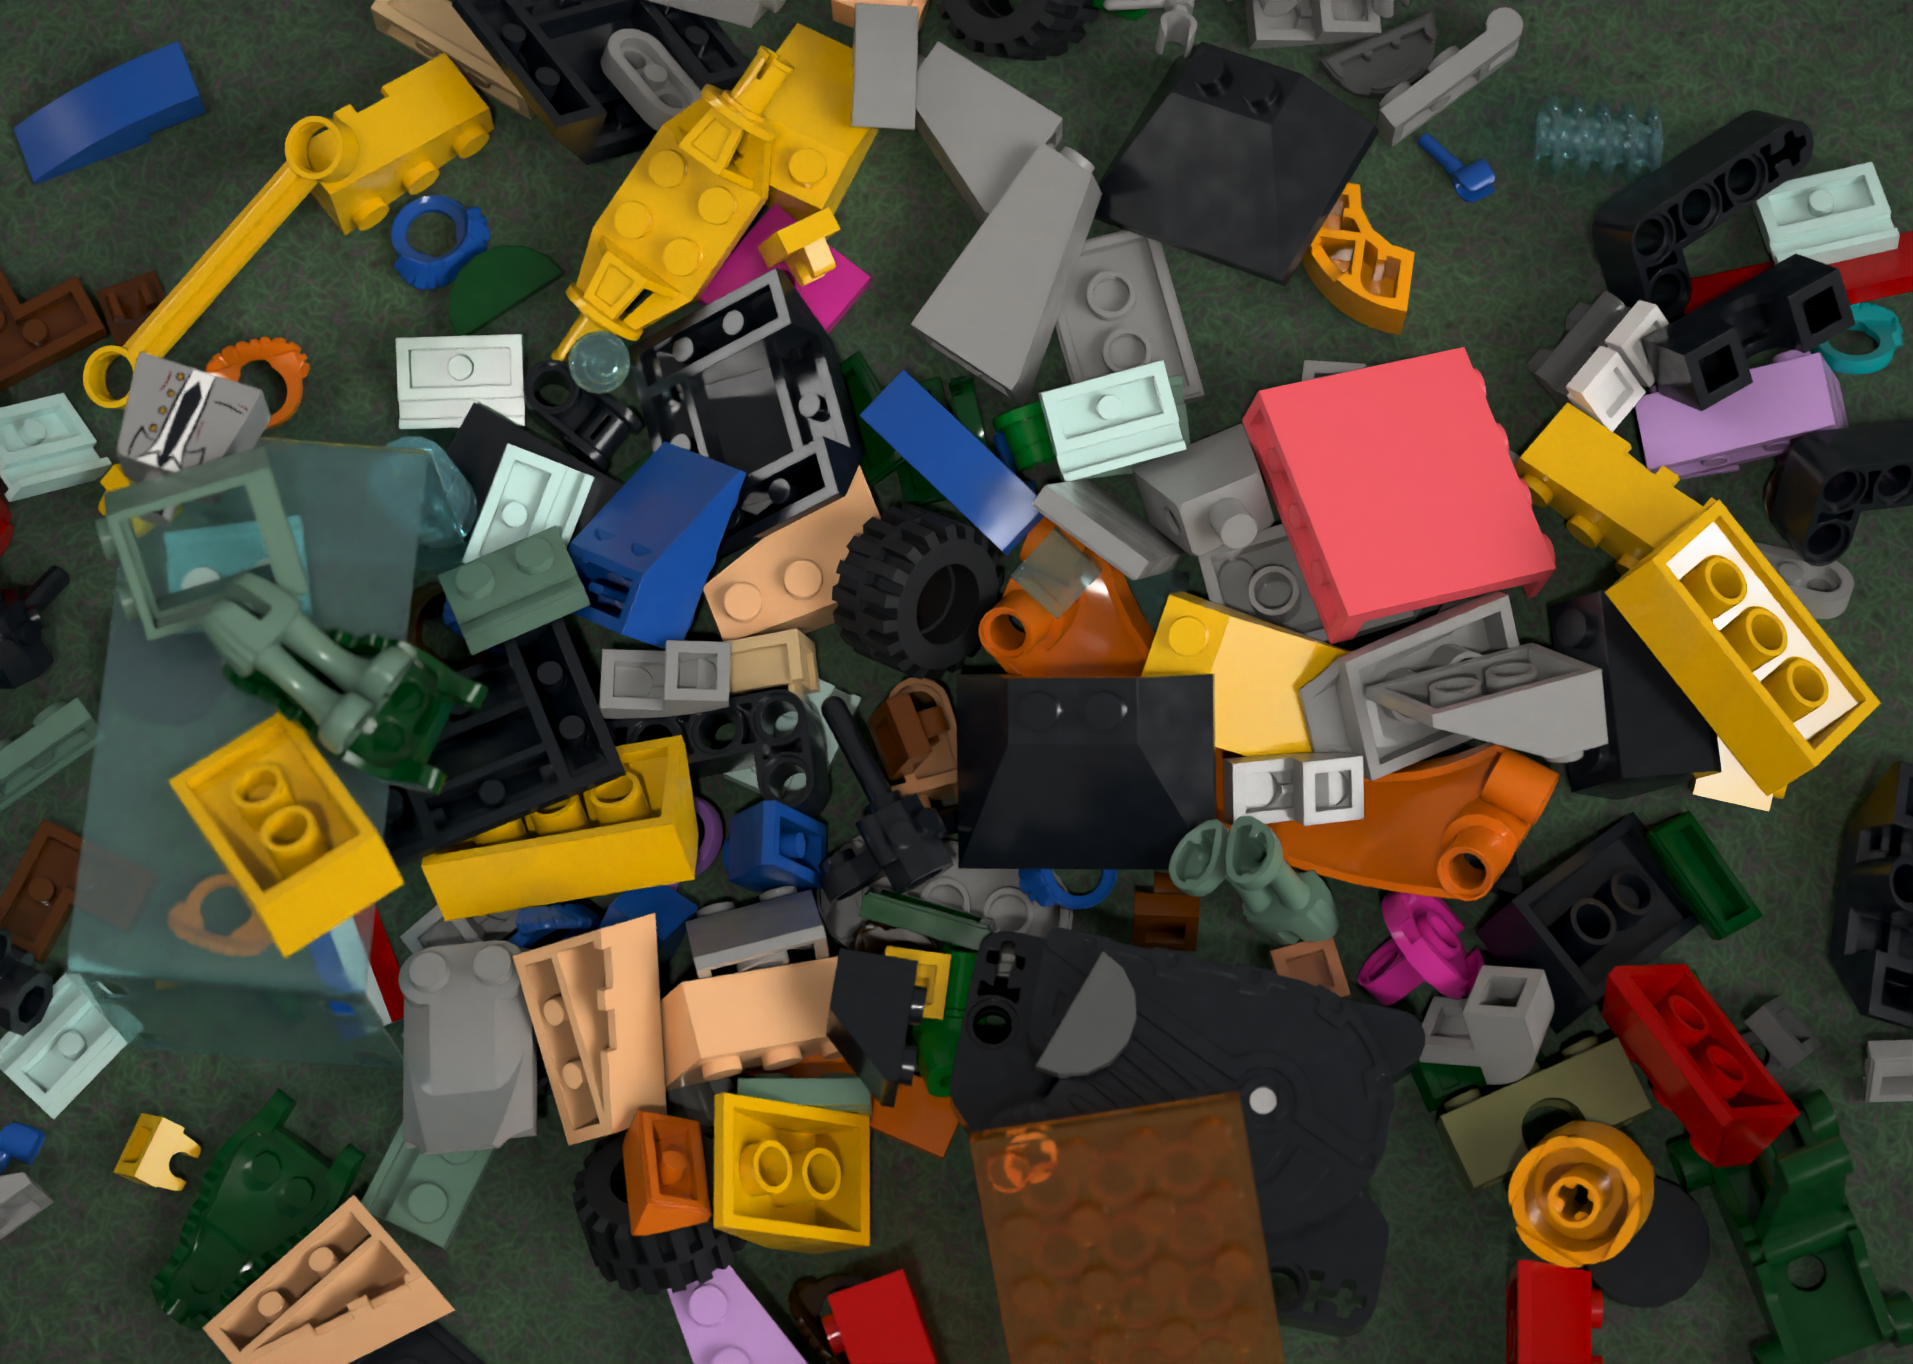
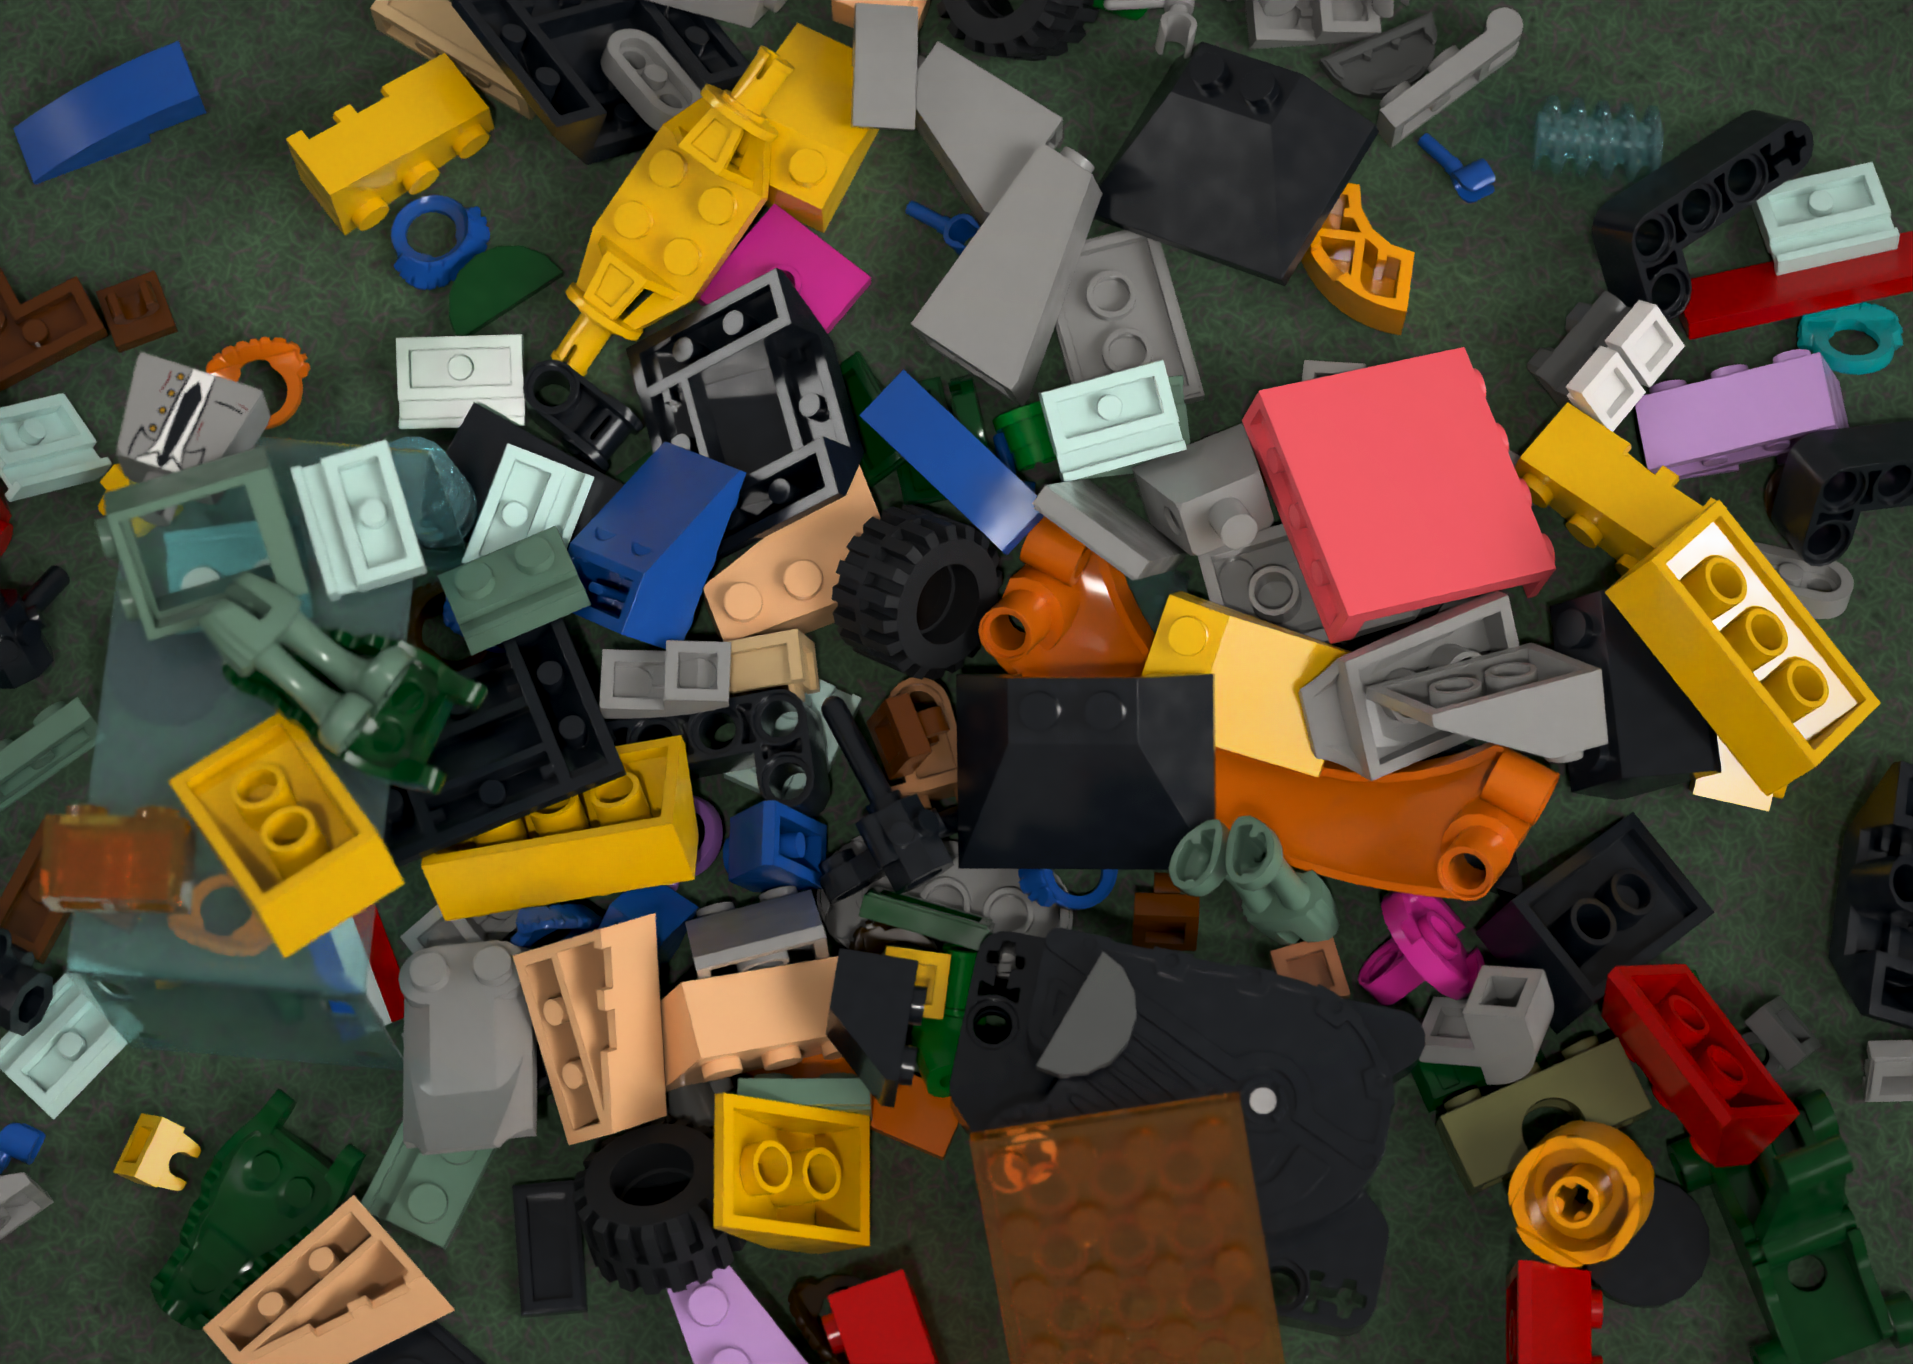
yellow piece [83,116,359,410] -> none
clear light blue piece [568,331,630,394] -> none
orange slope [622,1110,711,1236] -> none
yellow tile [757,207,840,287] -> none
clear light blue tile [1010,526,1102,620] -> none
light grey slope [1223,753,1364,826] -> none
black arch [1643,254,1856,411] -> none
dark green tile [1646,810,1763,941] -> none
none -> clear orange brick [39,804,196,914]
none -> light aqua plate [290,440,427,602]
none -> black tile [512,1180,588,1318]
none -> blue hand [905,200,981,256]

